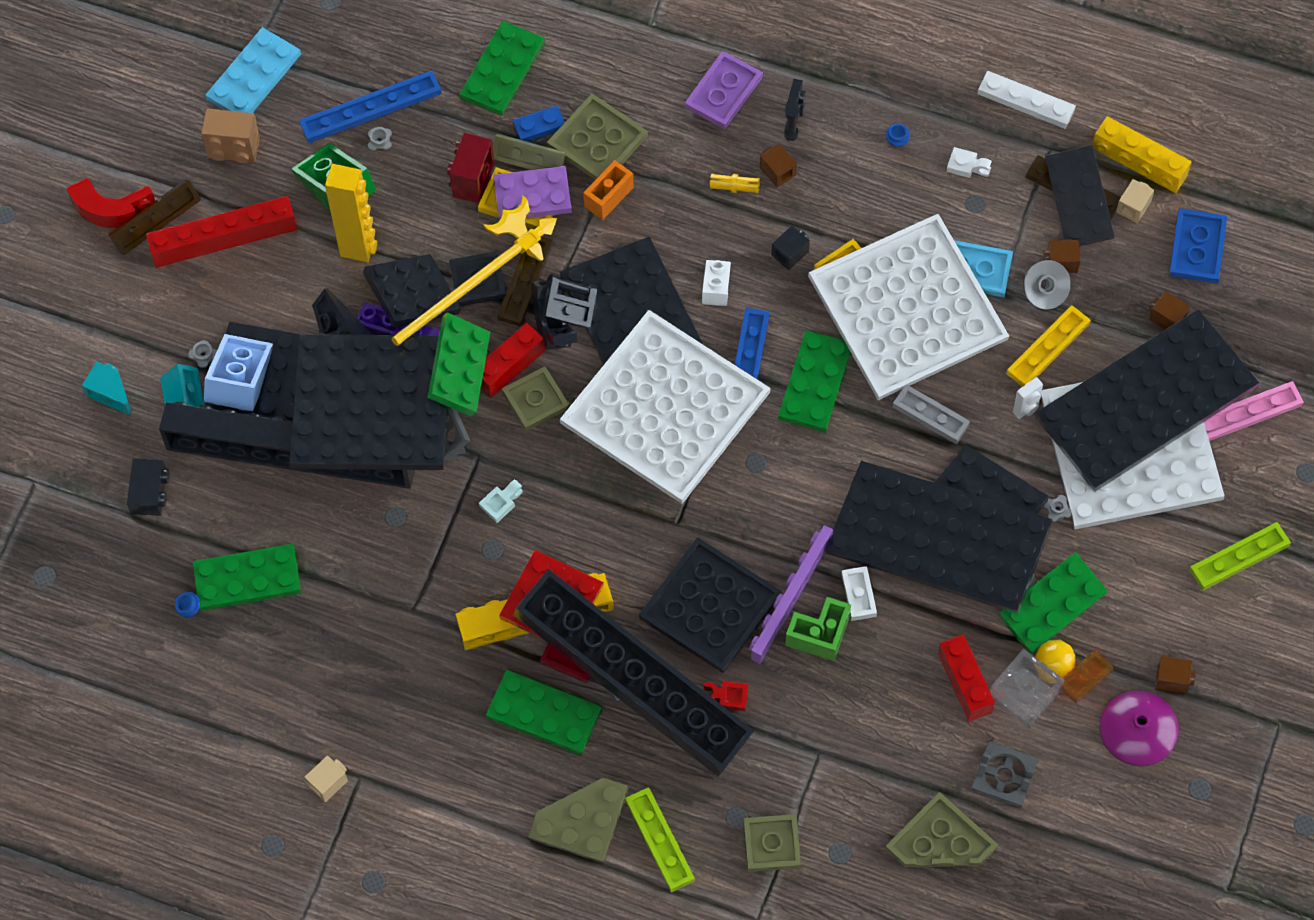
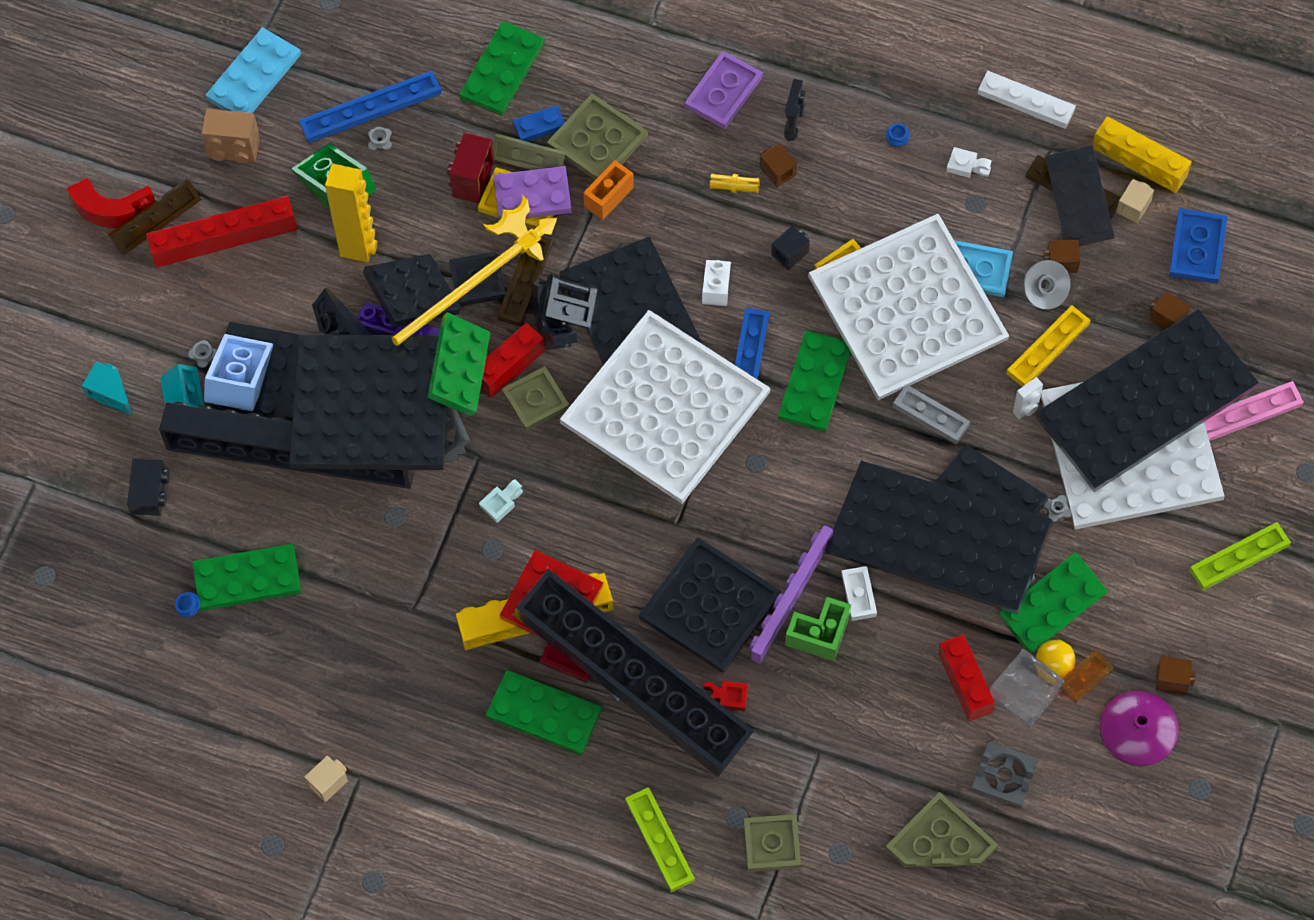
olive plate [528,778,629,862] -> none

